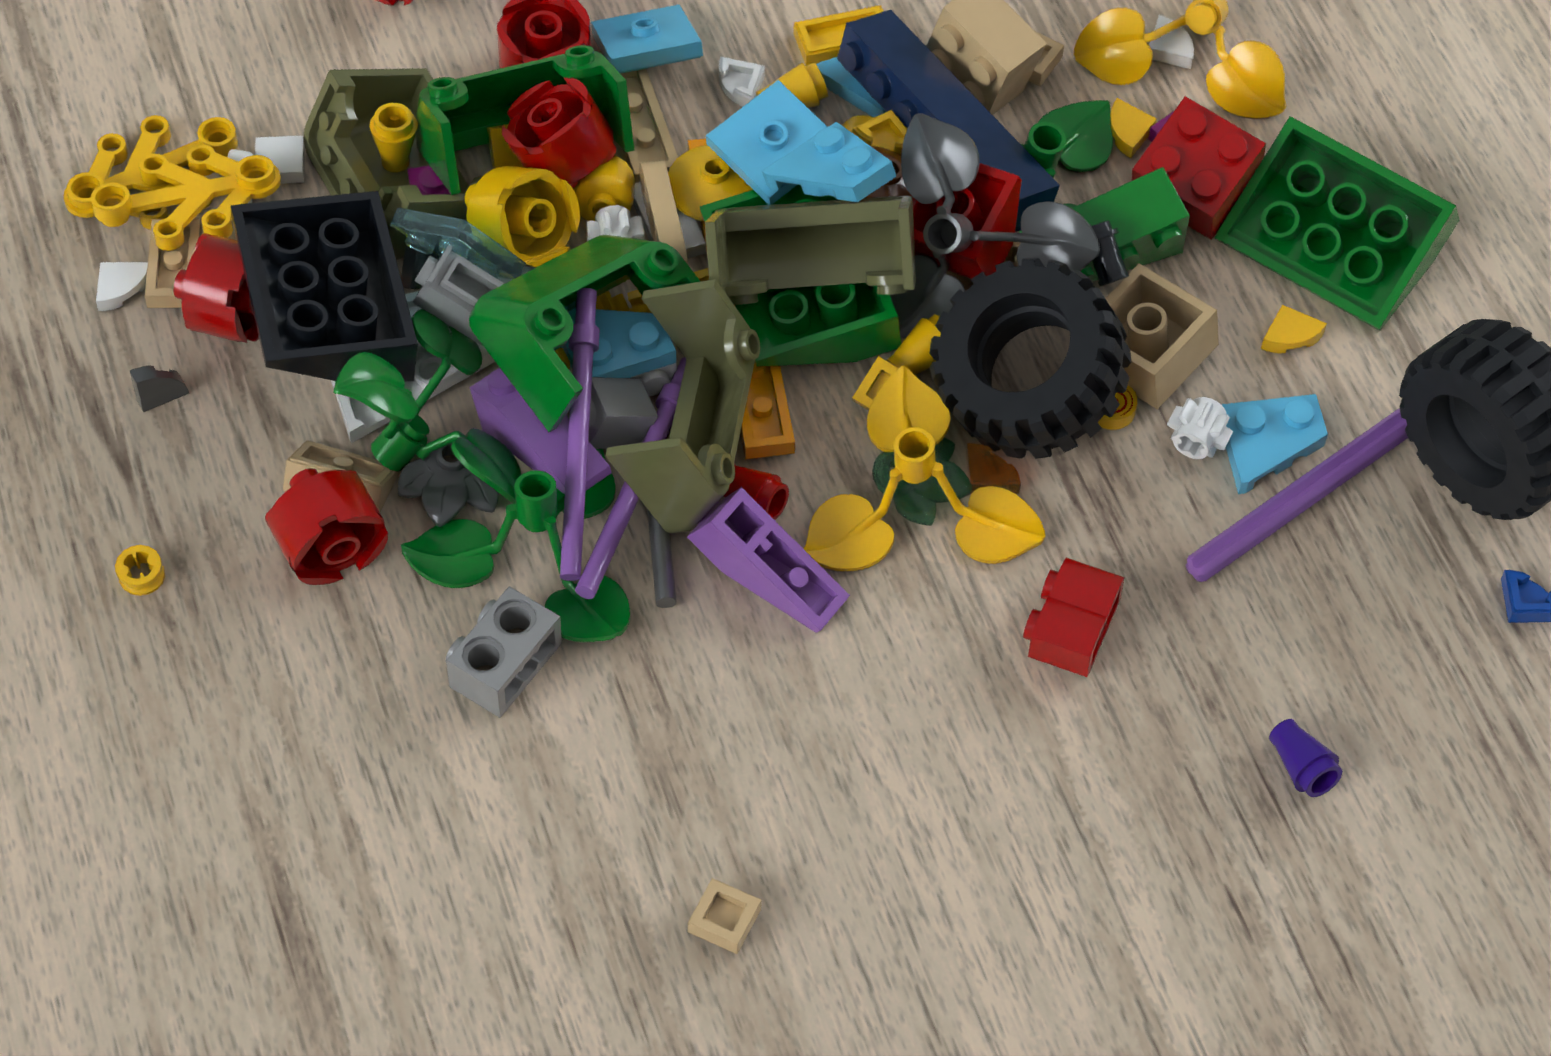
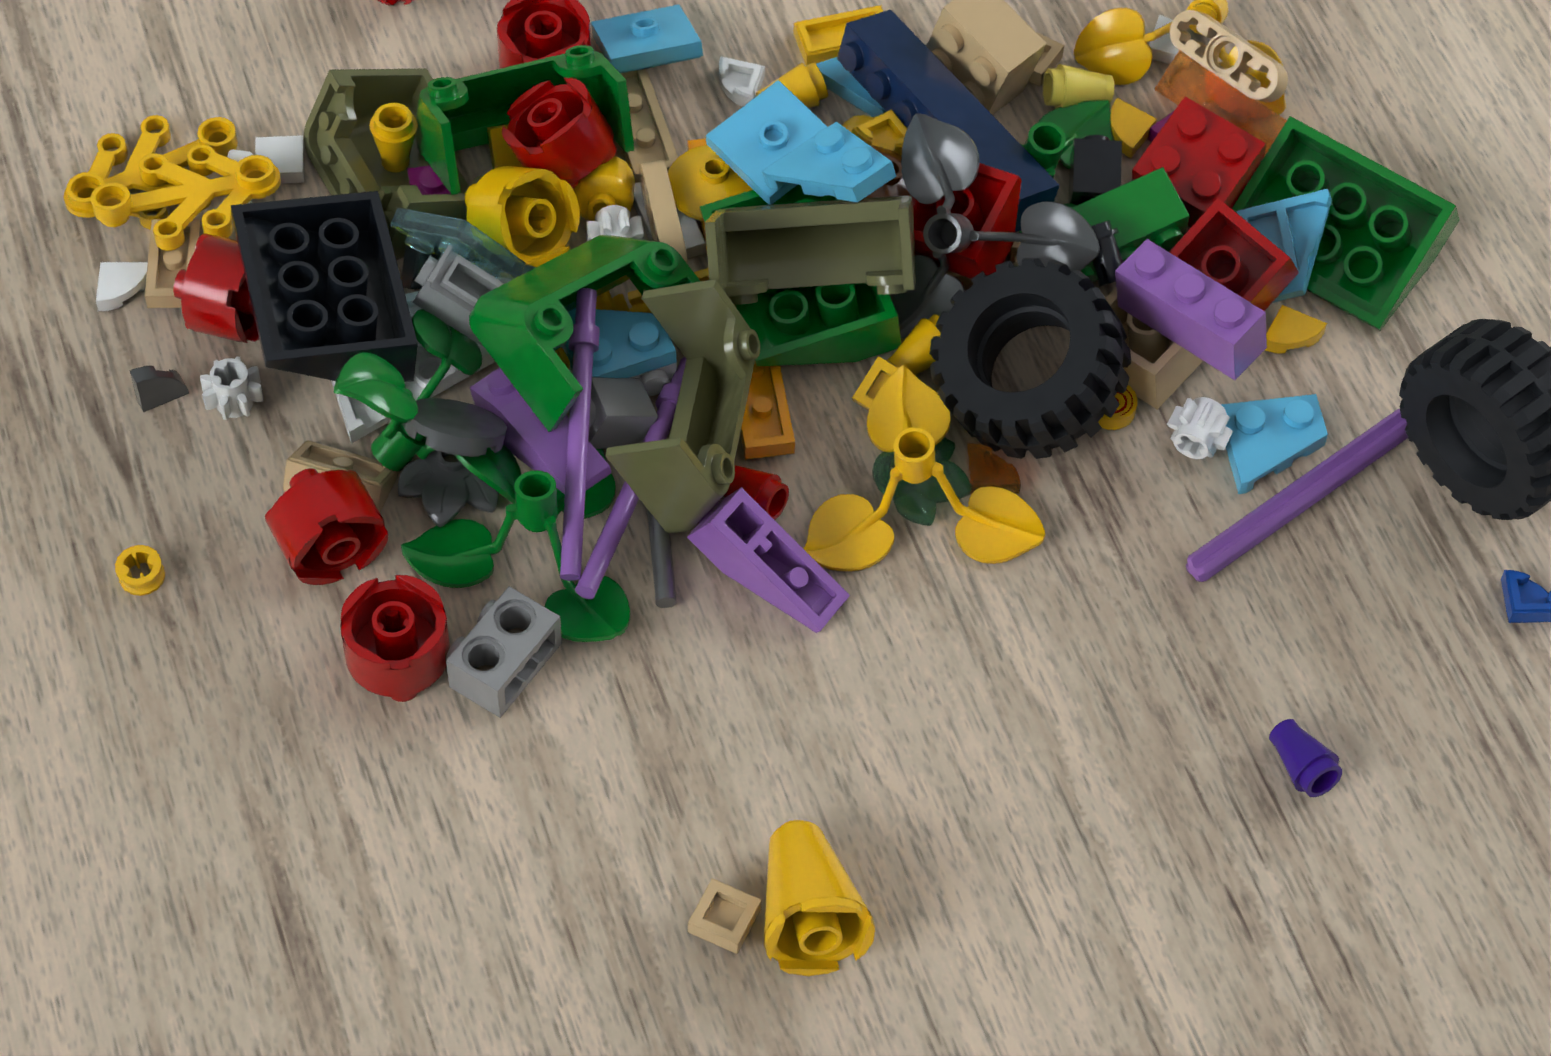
red brick [1023,557,1125,677] -> none
none -> white gear [200,356,264,420]
none -> red brick [340,575,450,702]
none -> dark grey tile [403,398,507,457]
none -> yellow cone [764,820,875,976]
none -> light yellow cone [1042,64,1115,109]
none -> black brick [1068,135,1122,205]
none -> medium lavender brick [1115,239,1267,380]
none -> clear orange tile [1154,50,1287,155]
none -> red brick [1169,198,1299,311]
none -> tan beam [1170,10,1288,102]
none -> medium azure wing [1237,189,1332,303]

